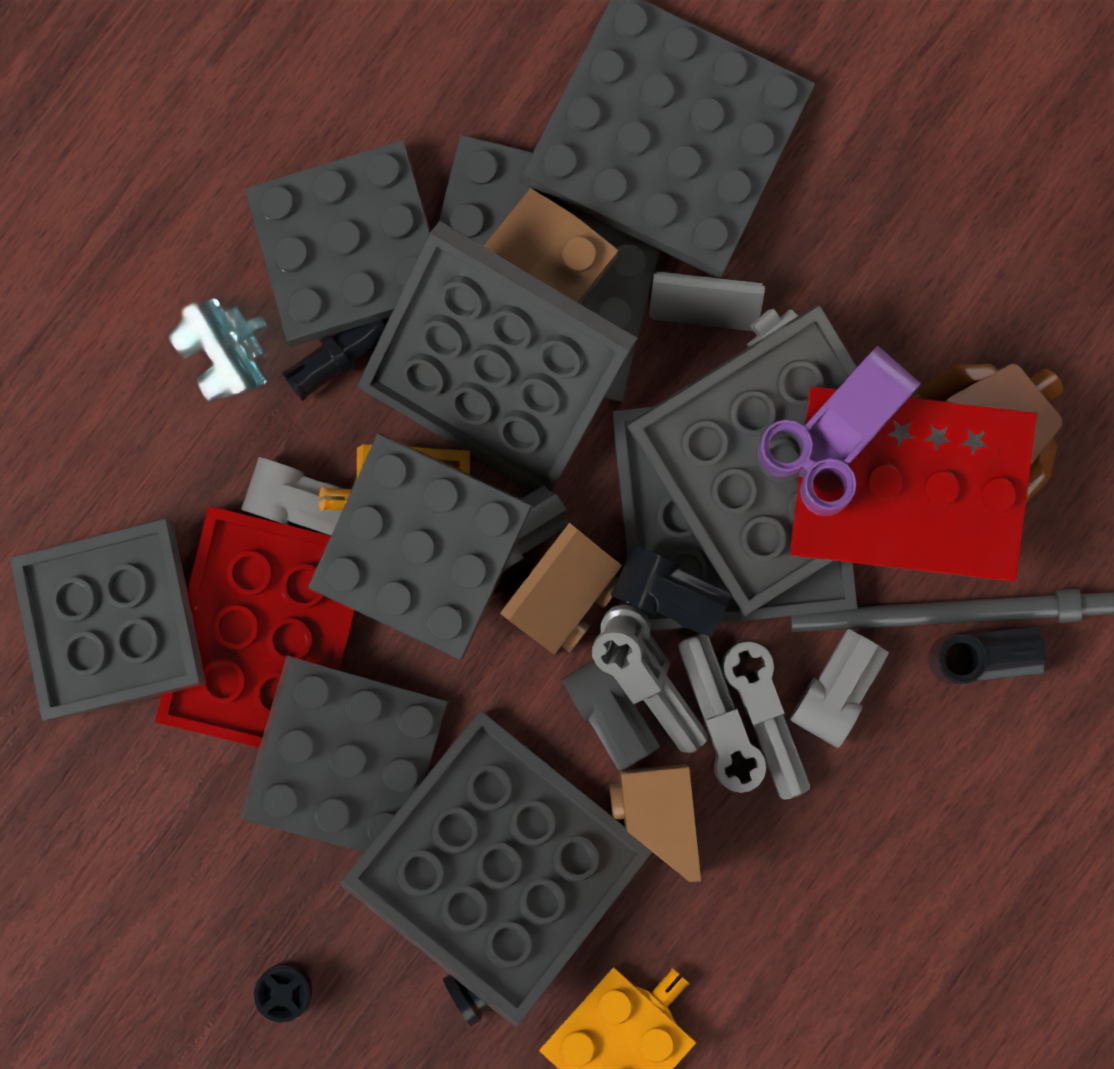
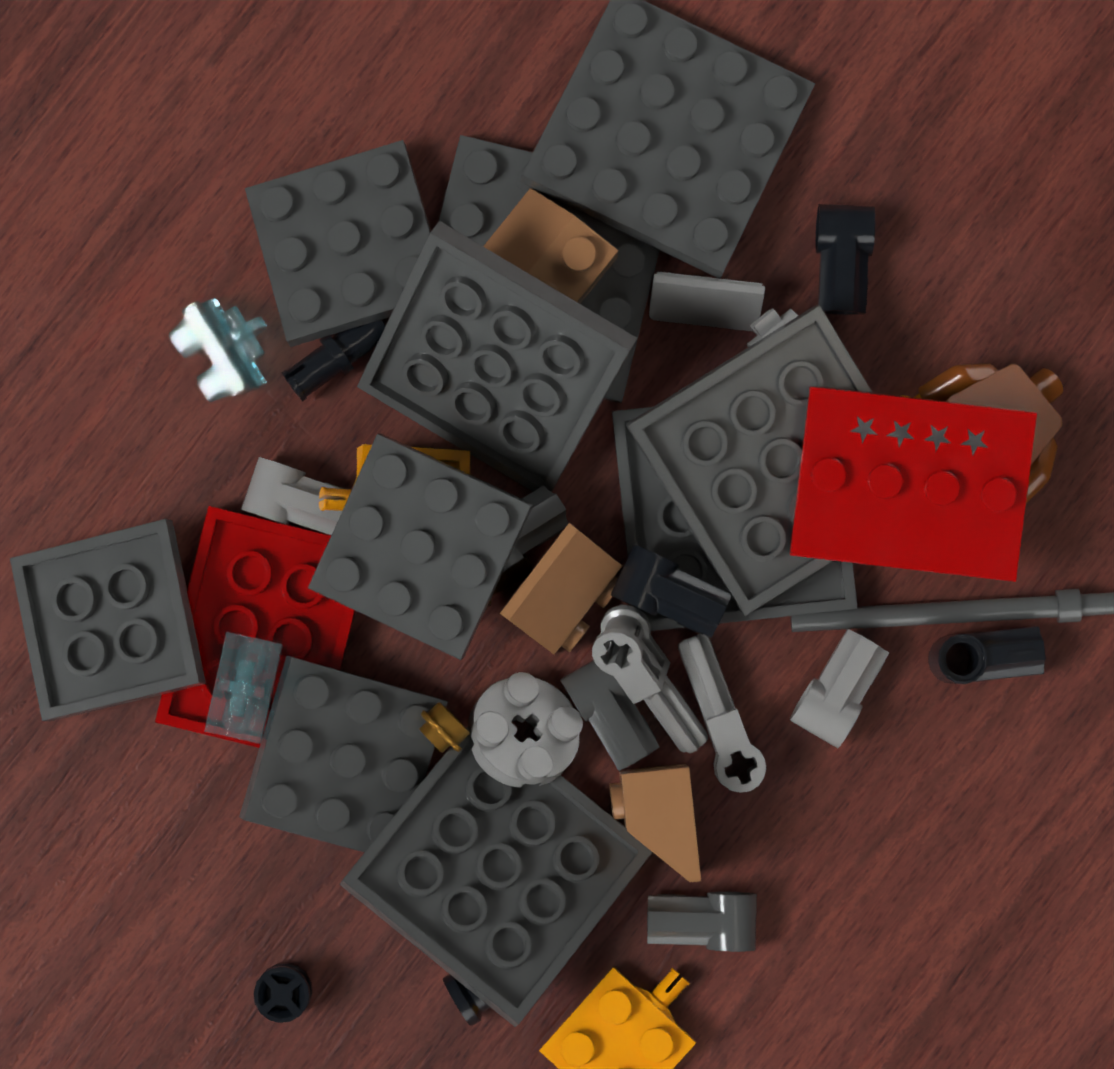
light grey connector [721,642,810,799] -> none
medium lavender piece [757,346,921,516] -> none
none -> clear light blue hips [204,632,283,744]
none -> pearl gold plate [419,702,470,753]
none -> light grey plate [468,672,583,787]
none -> dark grey piece [647,891,757,952]
none -> black piece [815,204,875,315]

